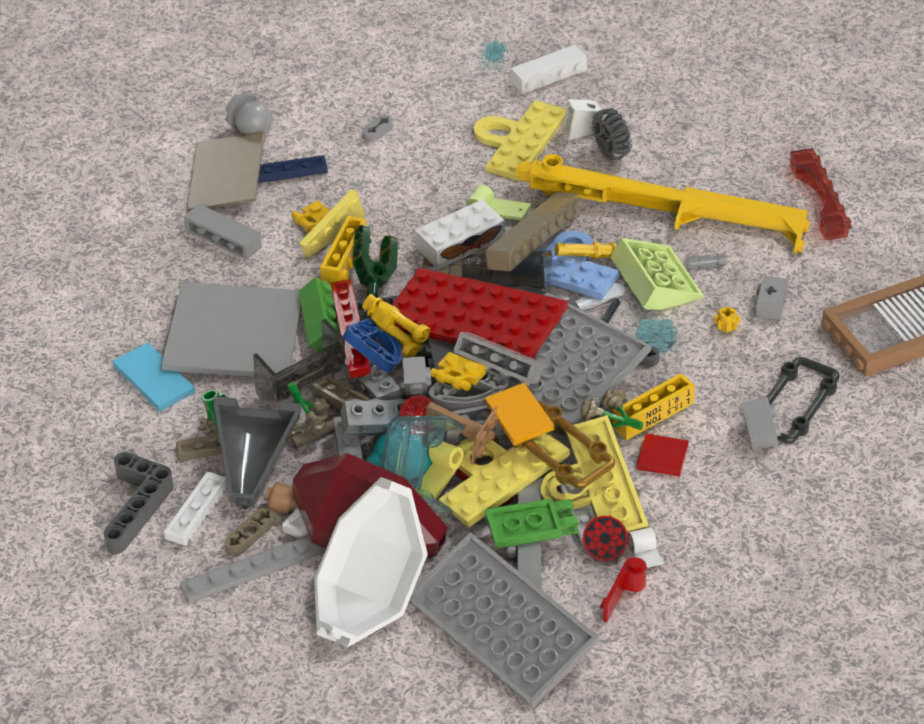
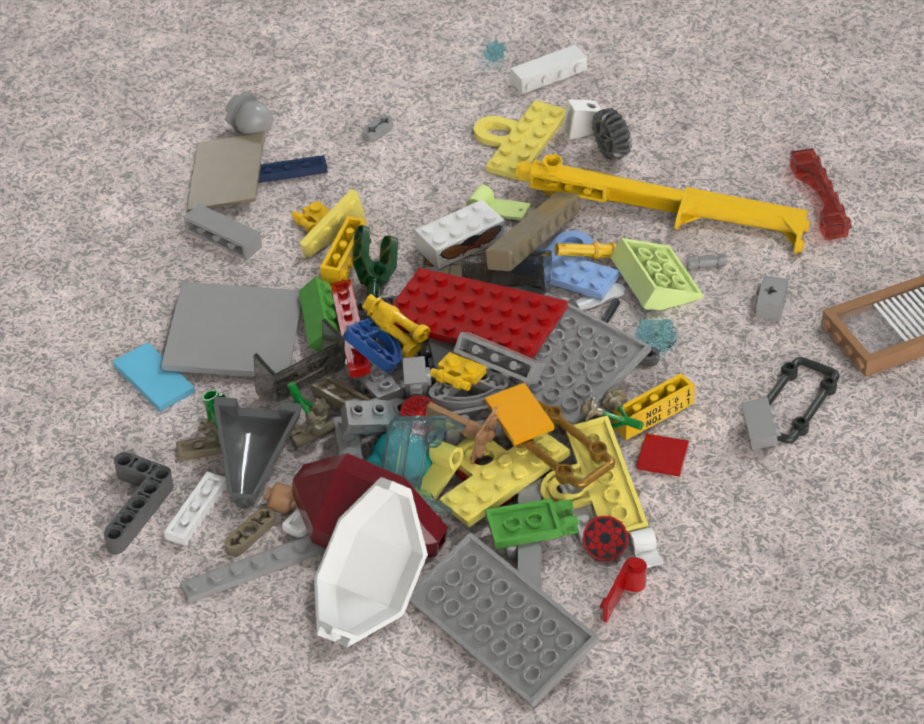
yellow gear [714,307,740,332] -> none

